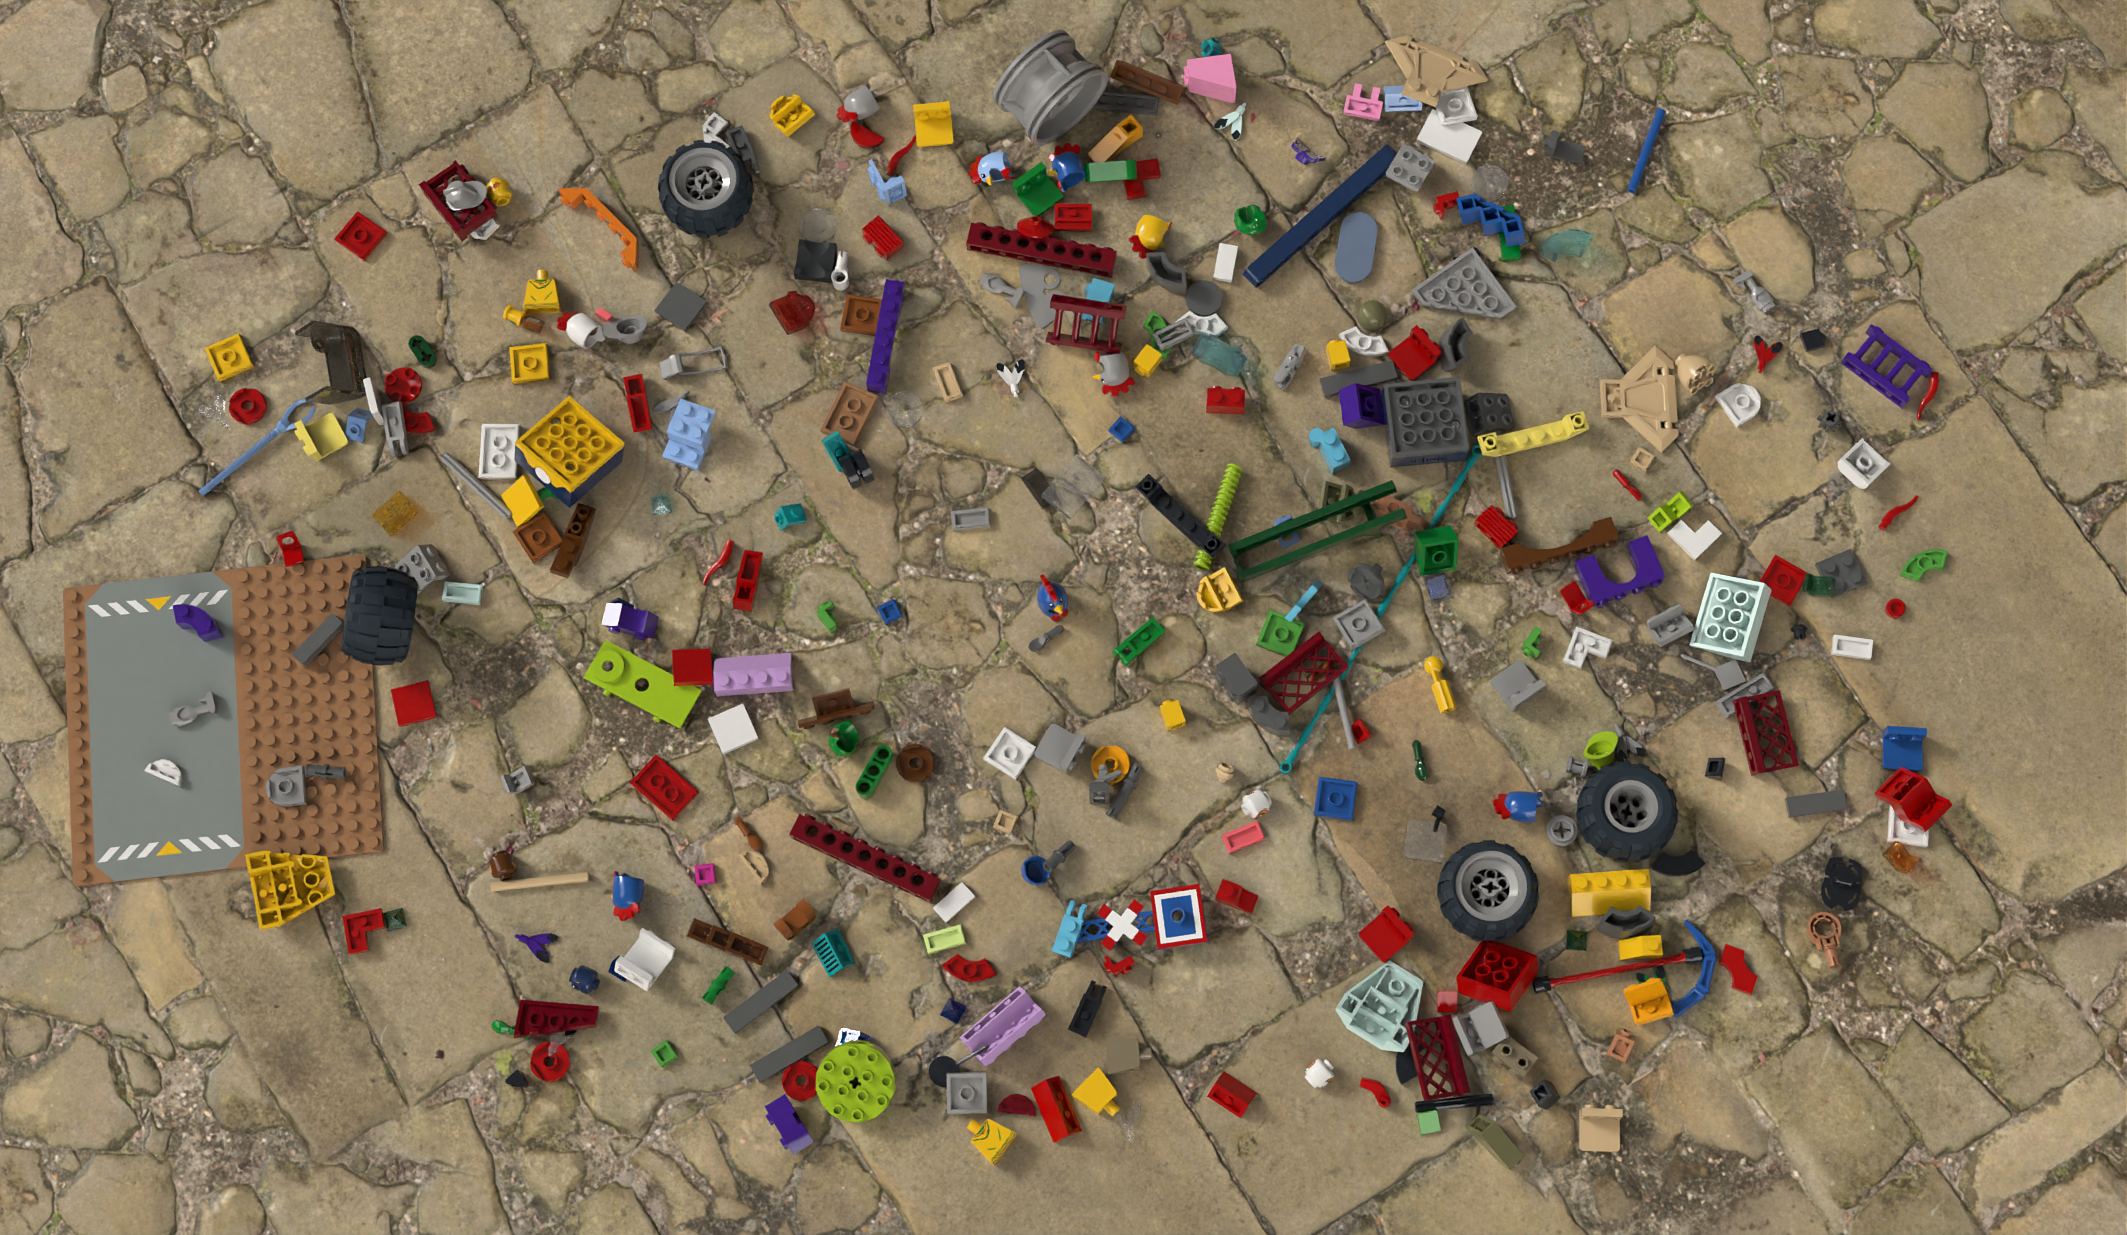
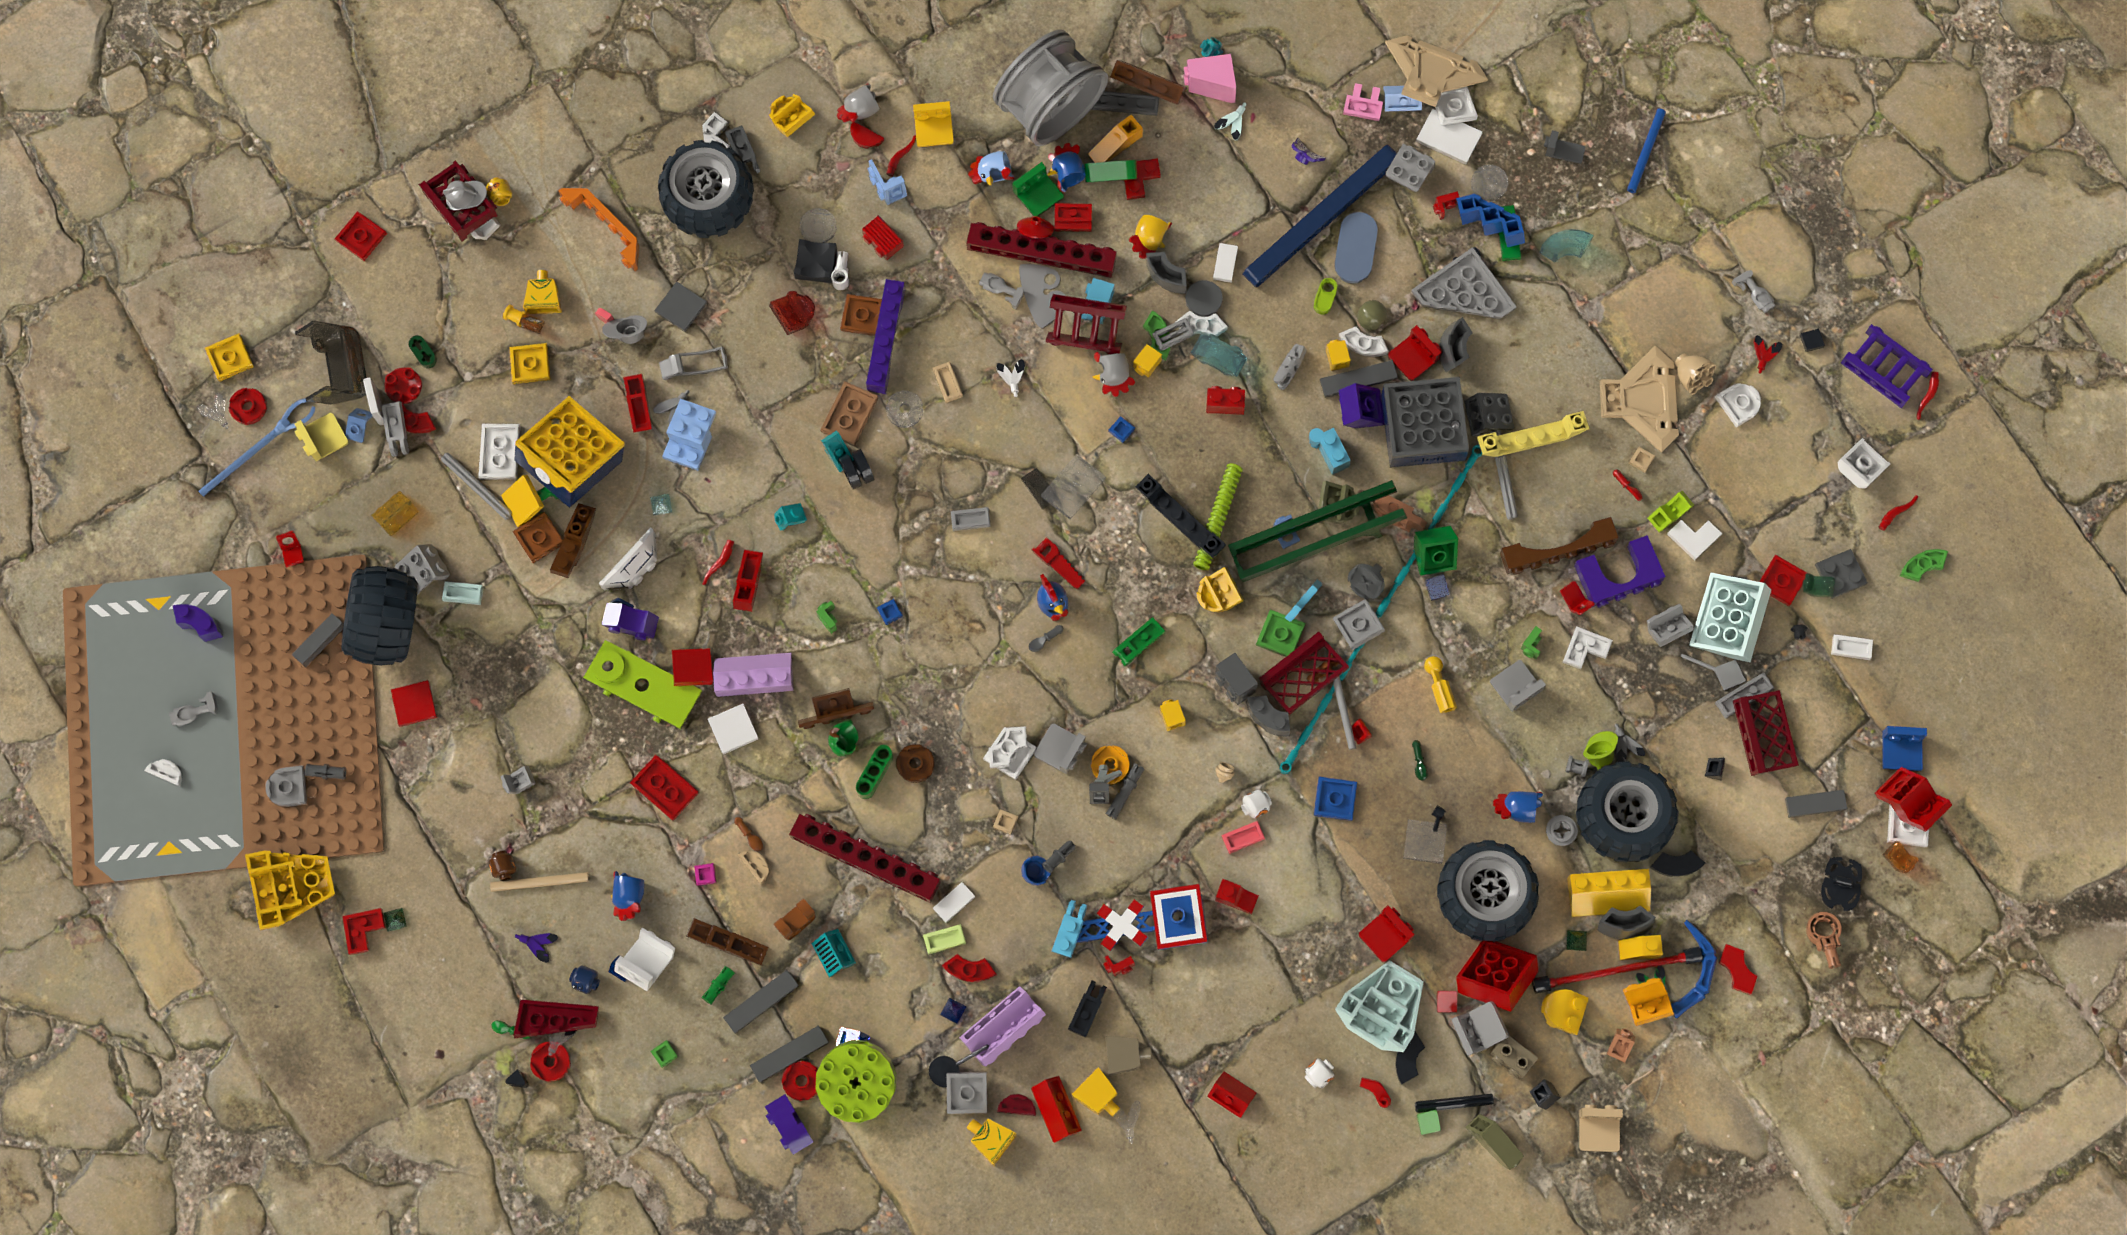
white piece [557,311,605,349] -> none
green hair [1234,205,1269,236] -> none
dark red fence [1405,1014,1470,1101] -> none
red brick [1474,505,1519,550] -> none
dark grey gear [1817,408,1842,433] -> none
red tile [1885,599,1906,619] -> none
none -> white wedge [599,527,657,591]
none -> white tile [989,726,1027,768]
none -> red piece [1031,537,1085,589]
none -> lime piece [1314,278,1338,315]
none -> yellow slope [1541,989,1589,1035]

